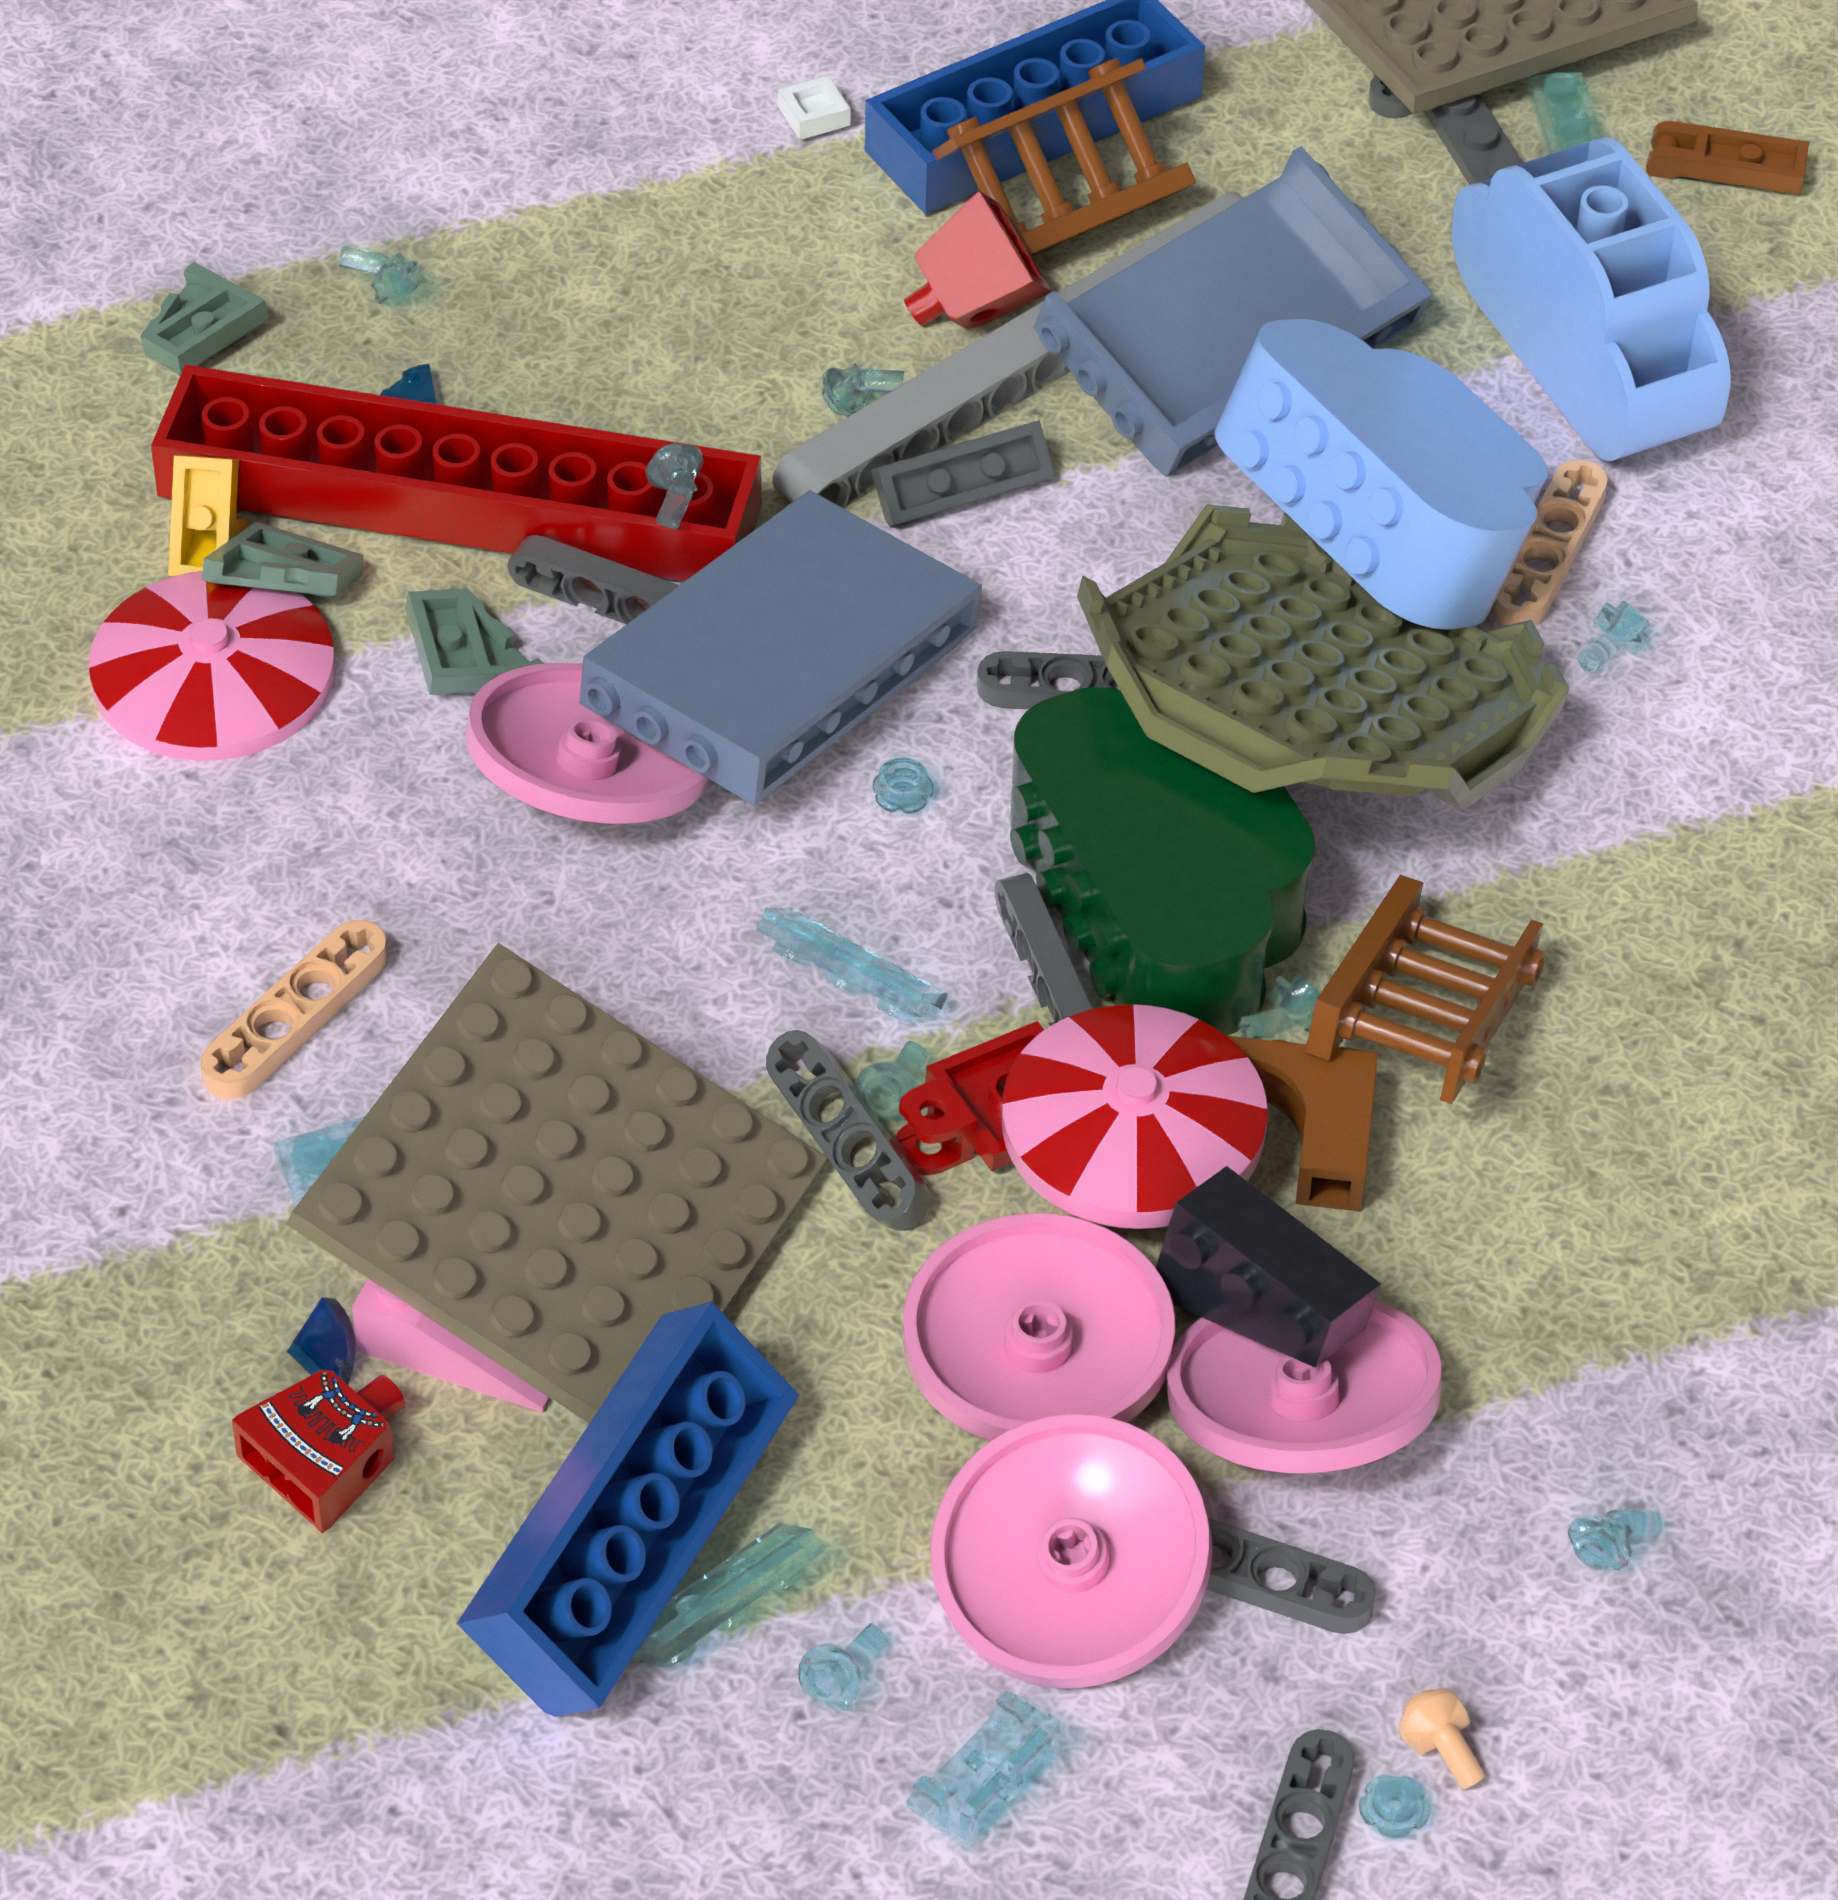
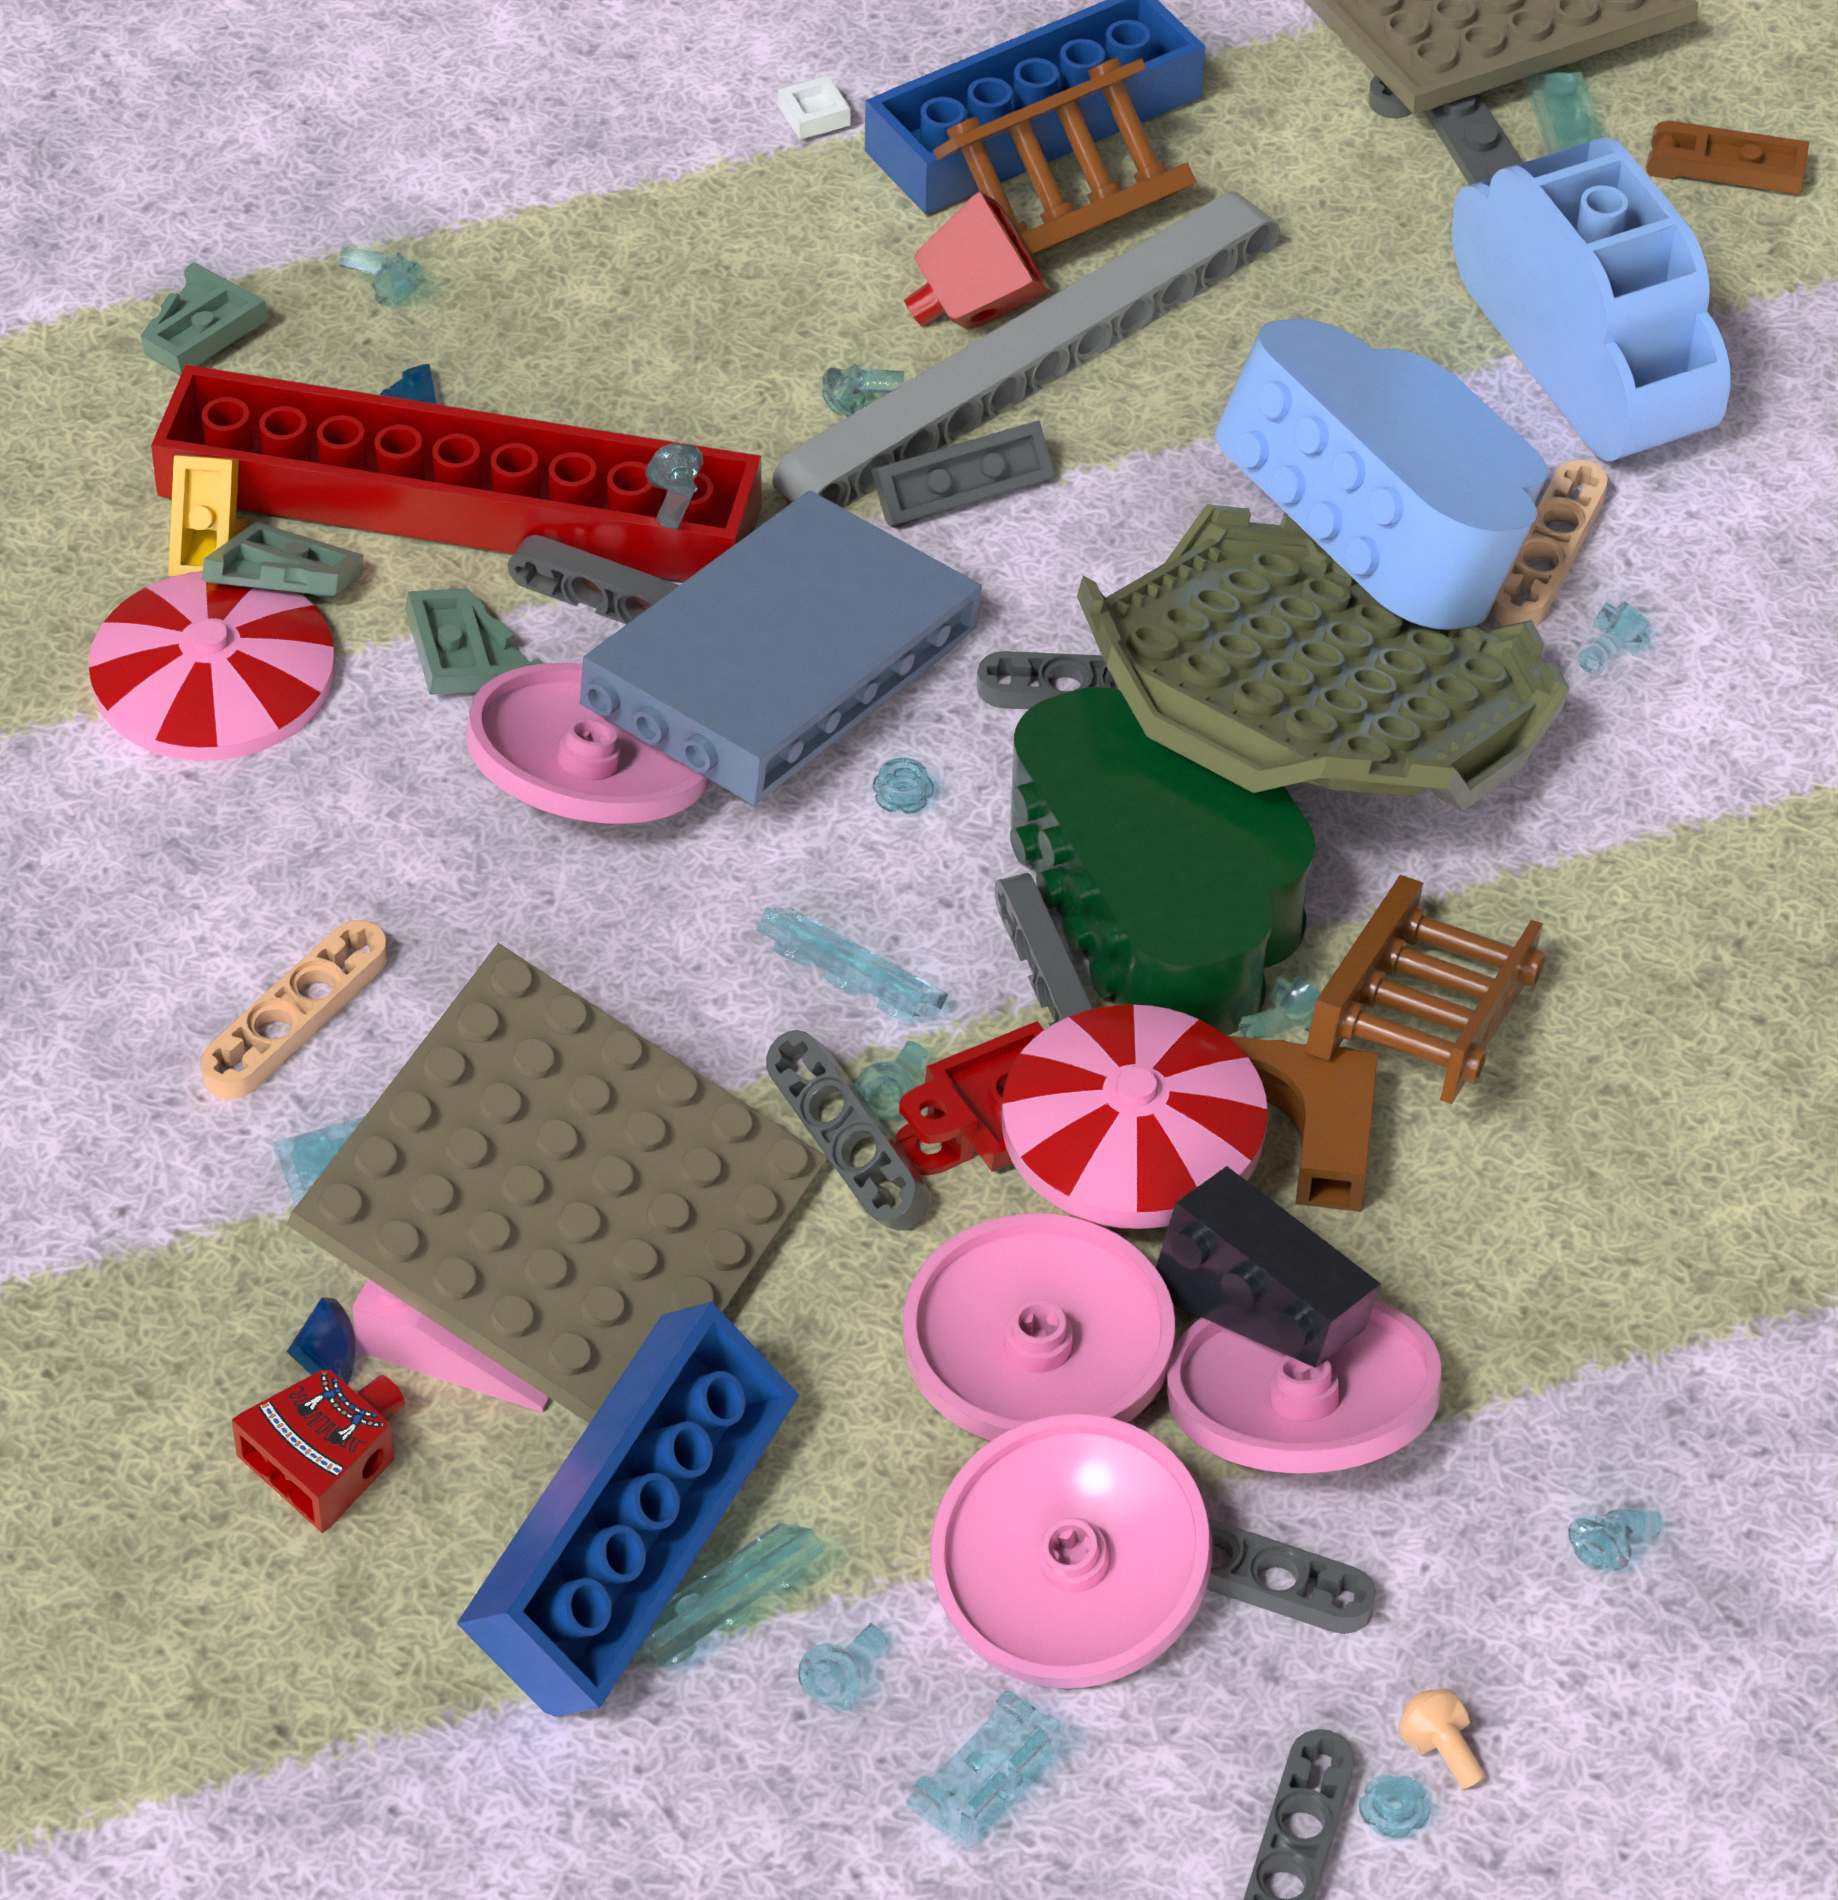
sand blue panel [1033,146,1433,477] -> none

